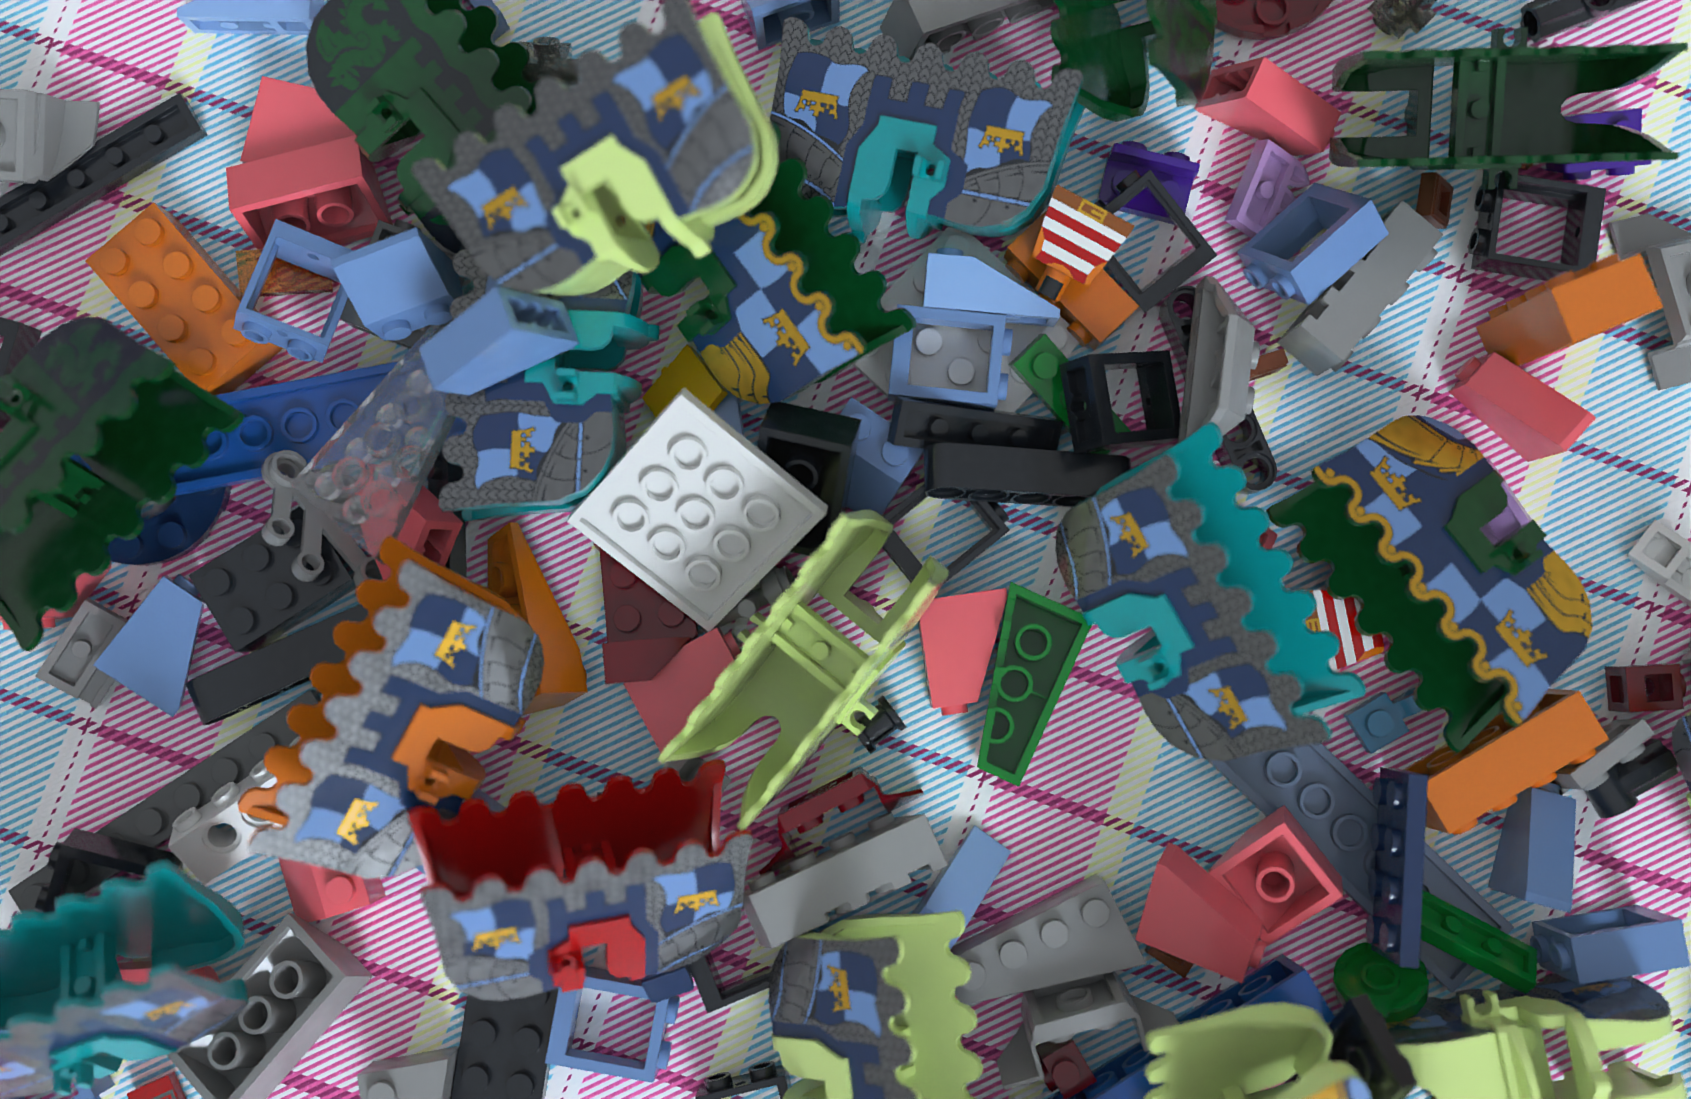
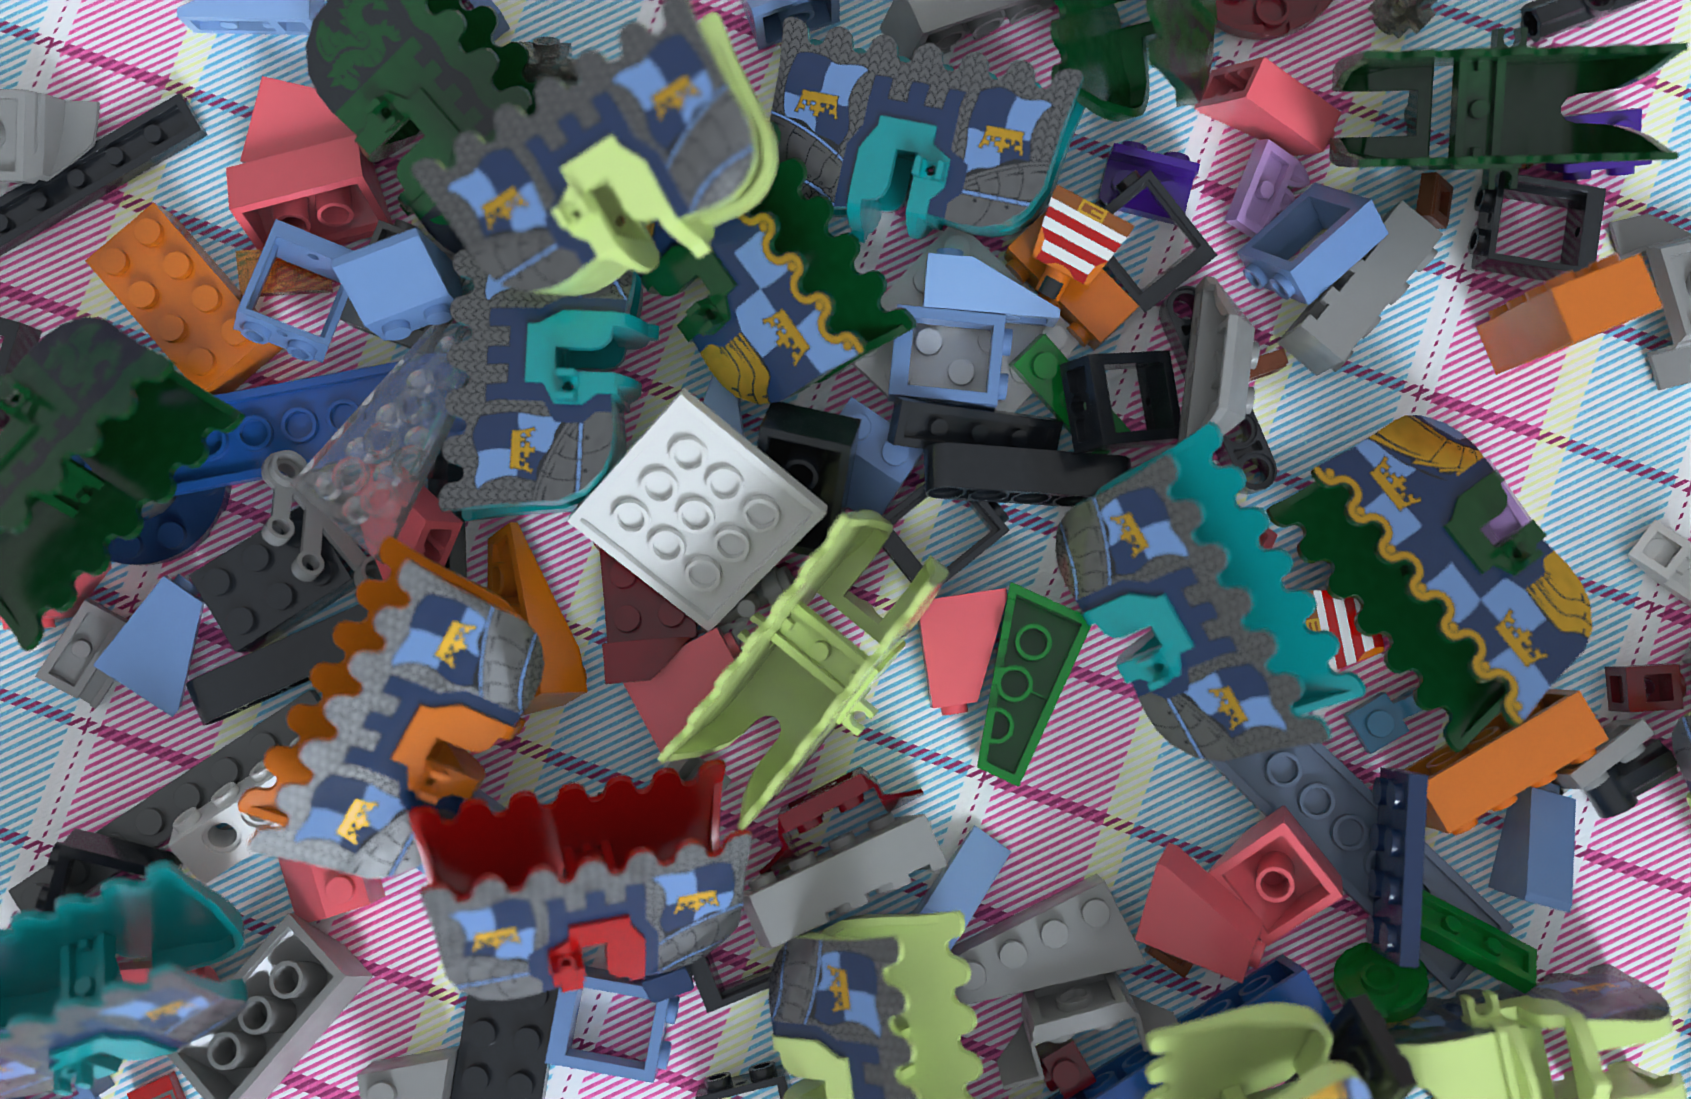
medium blue slope [419,286,579,396] -> none
yellow piece [642,344,728,418] -> none
black bush [855,695,907,754] -> none
coral slope [1449,352,1596,462] -> none
medium blue window [1530,905,1691,985] -> none

